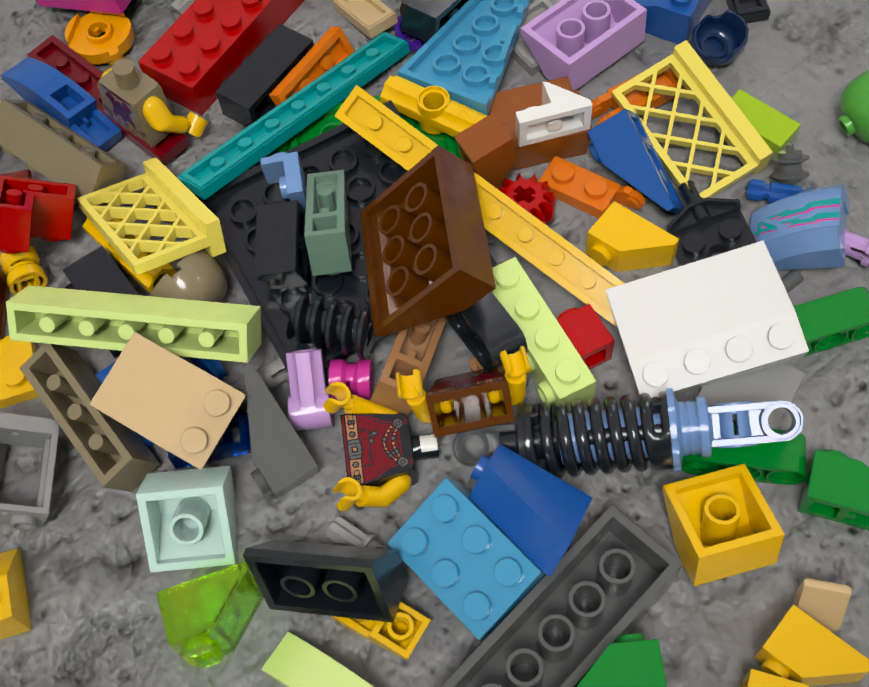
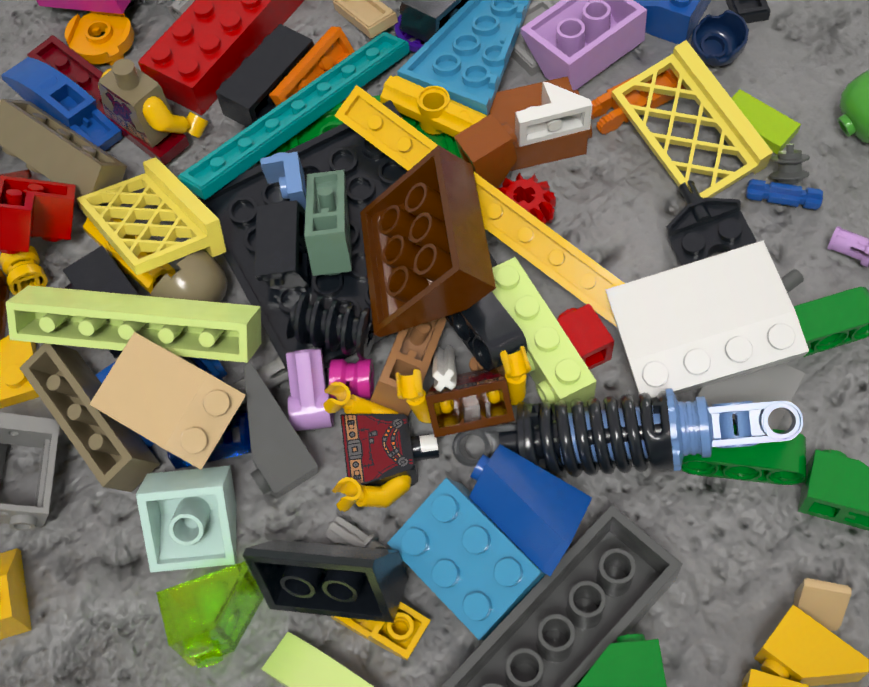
orange hinge [538,156,646,218] -> none
yellow slope [585,201,679,272] -> none
blue slope [587,109,684,214] -> none
yellow slope [662,463,785,586] -> none
medium blue slope [750,184,850,270] -> none
none -> white axle [432,345,457,392]

